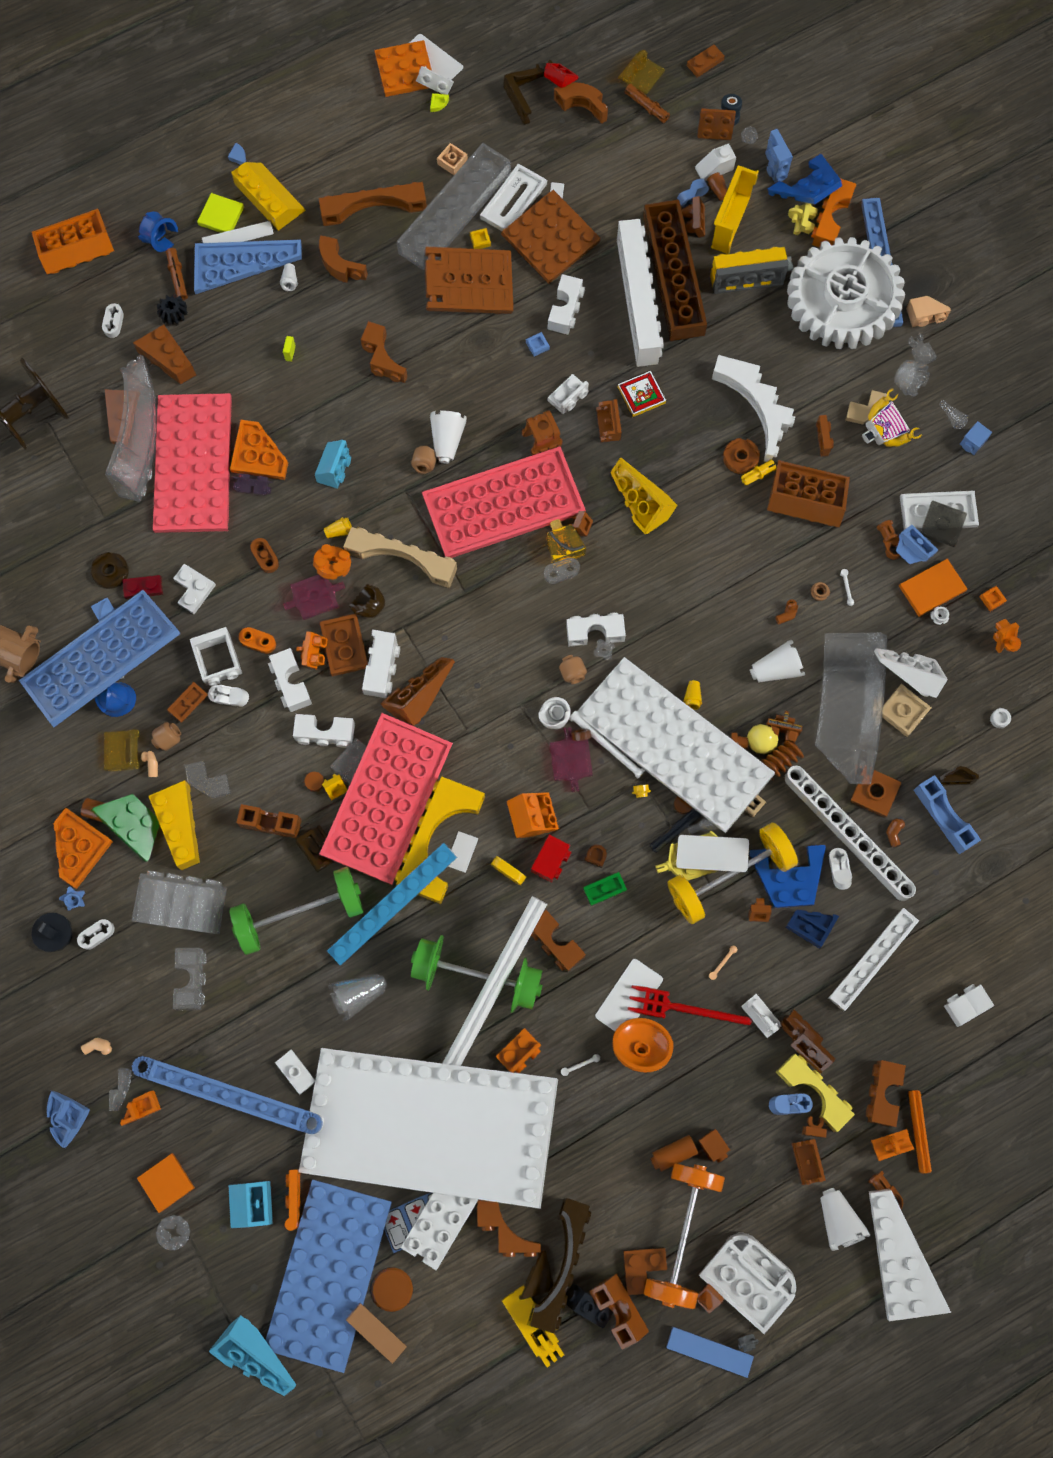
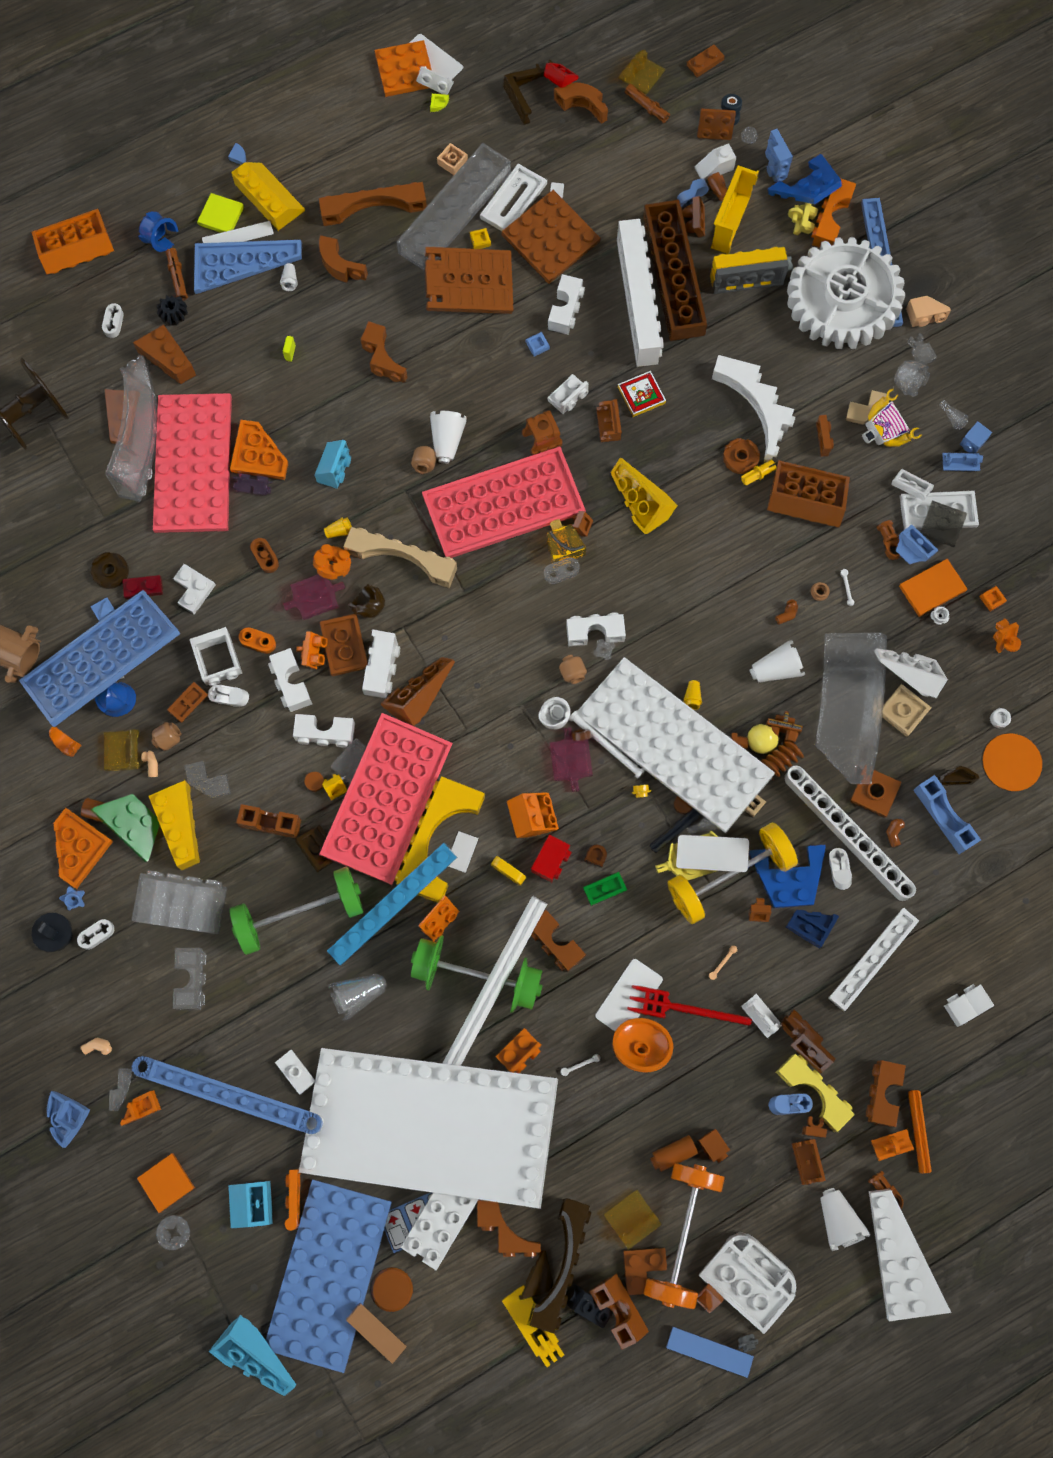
none -> orange helmet [49,727,82,757]
none -> orange hinge [419,895,460,941]
none -> clear yellow hinge [604,1190,662,1250]
none -> white tile [891,469,934,501]
none -> medium blue hinge [942,453,983,471]
none -> orange sticker [983,733,1042,791]

